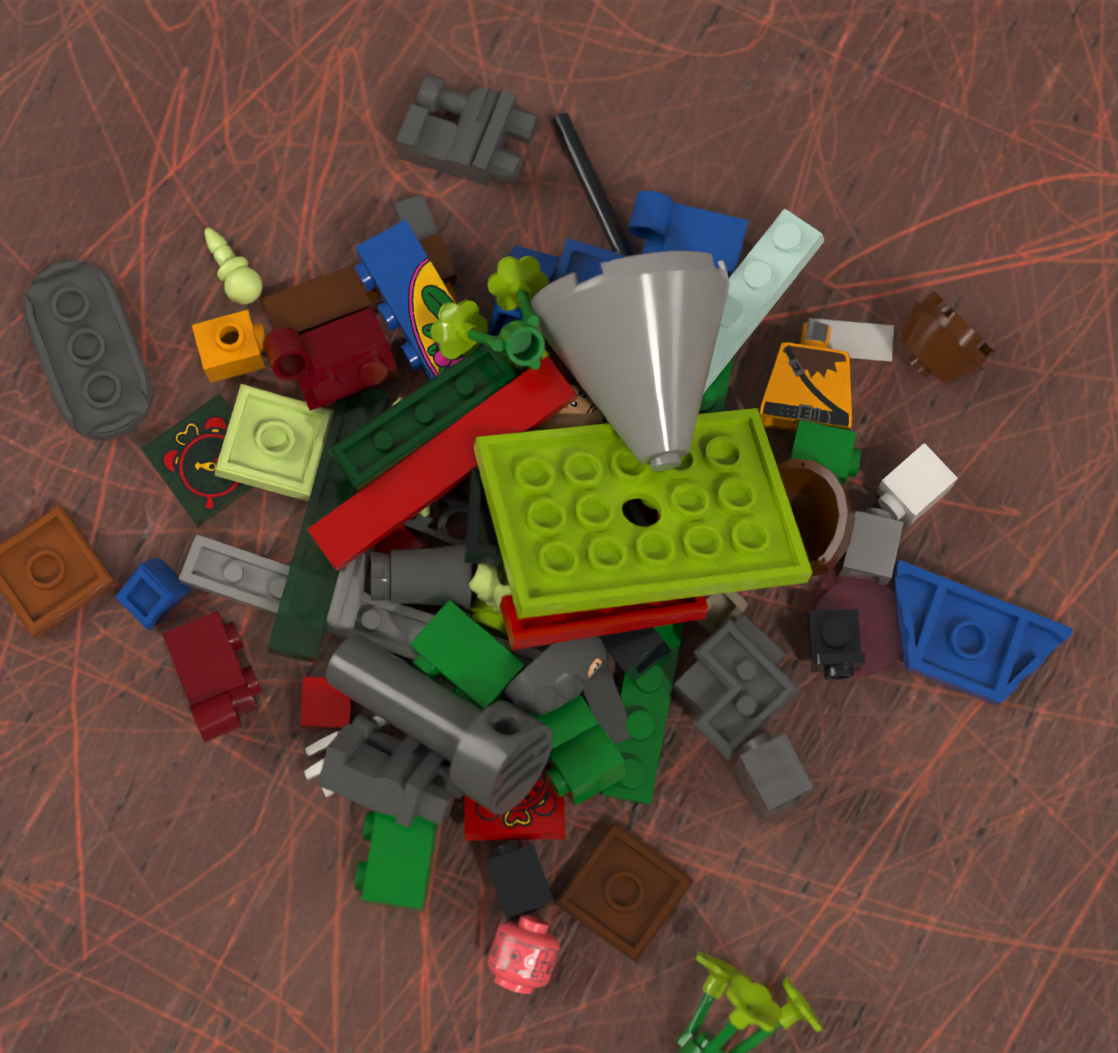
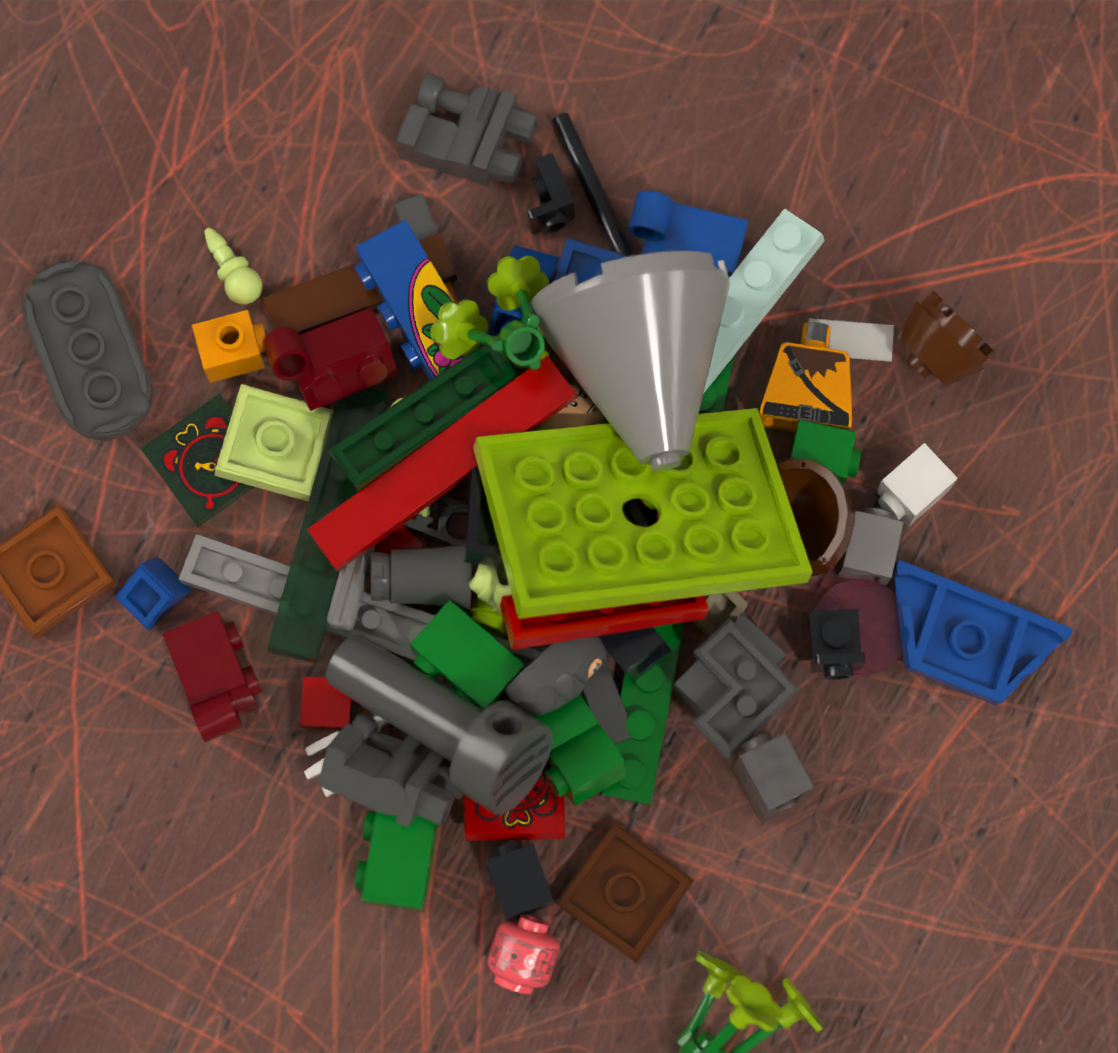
none -> black bracket [527,152,575,234]

